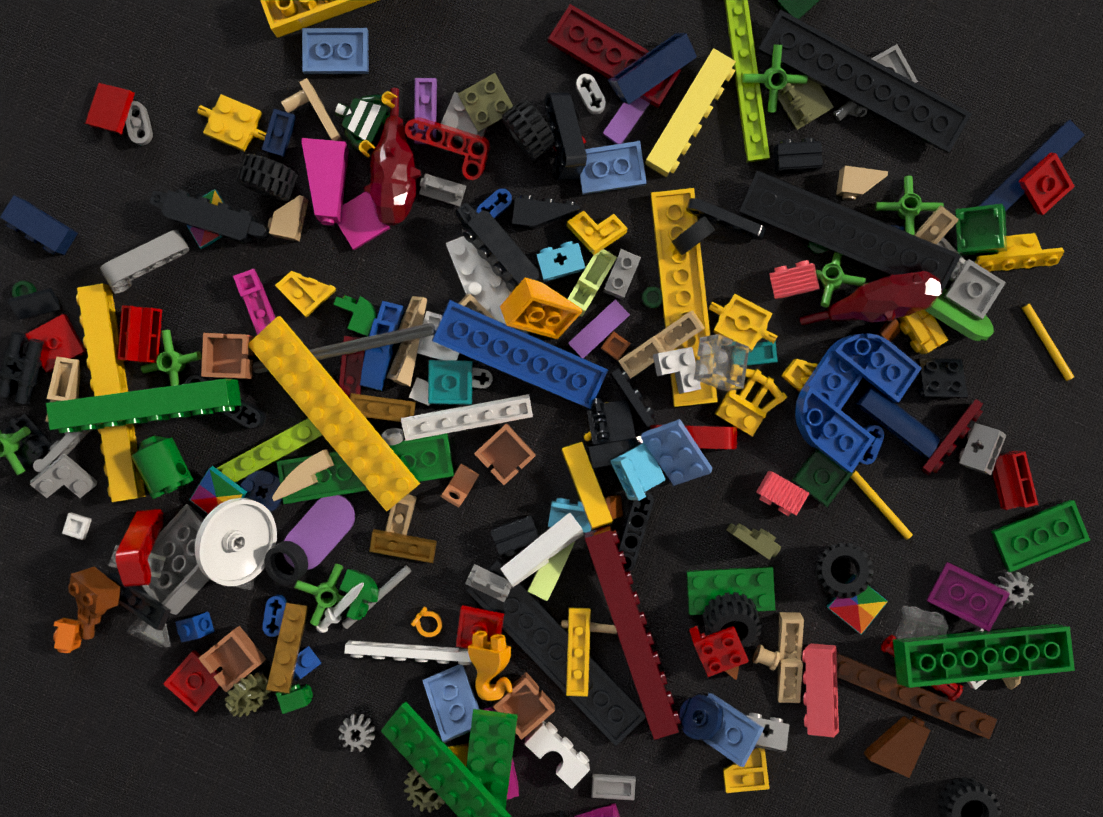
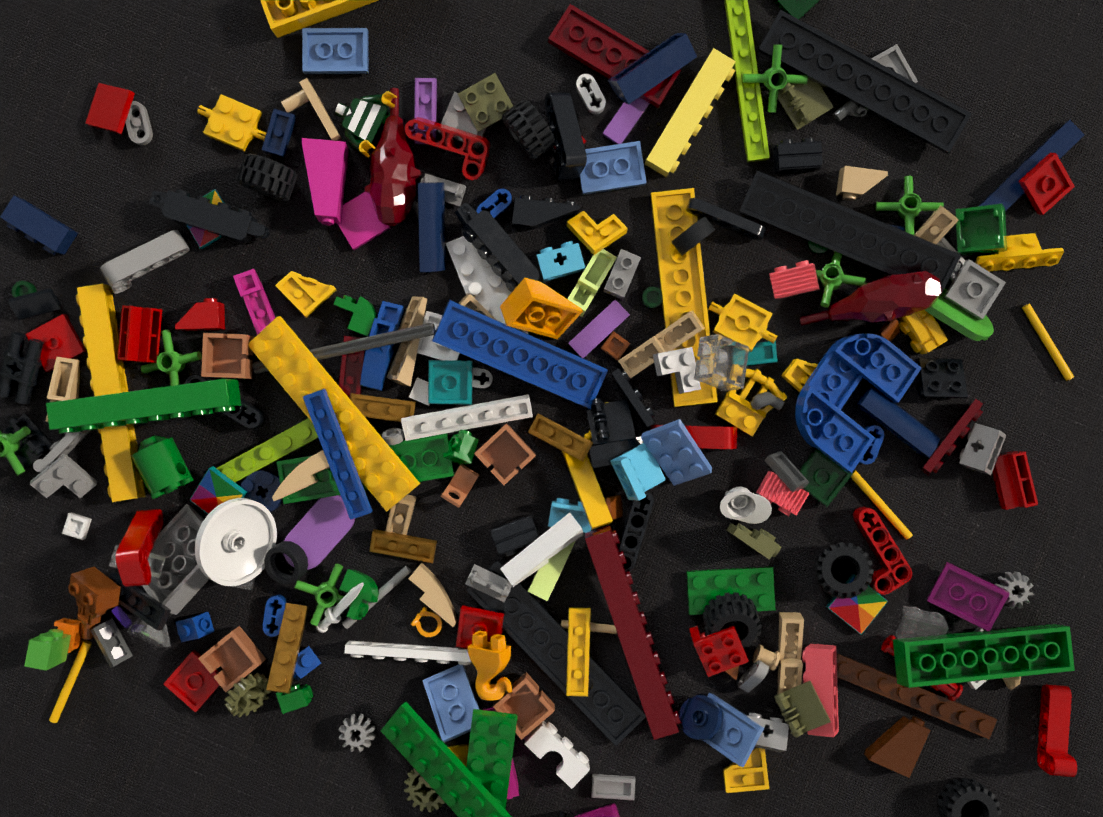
tan slope [268,195,308,242] -> none
green plate [991,500,1090,572] -> none
none -> bright green brick [24,629,71,671]
none -> yellow bar [49,640,92,723]
none -> dark grey piece [90,618,133,668]
none -> dark purple tile [111,606,132,629]
none -> red slope [175,298,225,331]
none -> blue plate [303,389,372,520]
none -> tan slope [408,563,457,627]
none -> dark blue brick [418,182,446,272]
none -> green brick [442,430,479,465]
none -> pearl gold tile [528,414,593,461]
none -> white piece [720,487,772,524]
none -> light grey beam [738,660,769,693]
none -> dark grey arm [751,392,785,411]
none -> dark grey tile [764,451,809,492]
none -> olive hinge [774,681,831,738]
none -> red beam [853,507,912,595]
none -> red beam [1037,684,1077,777]

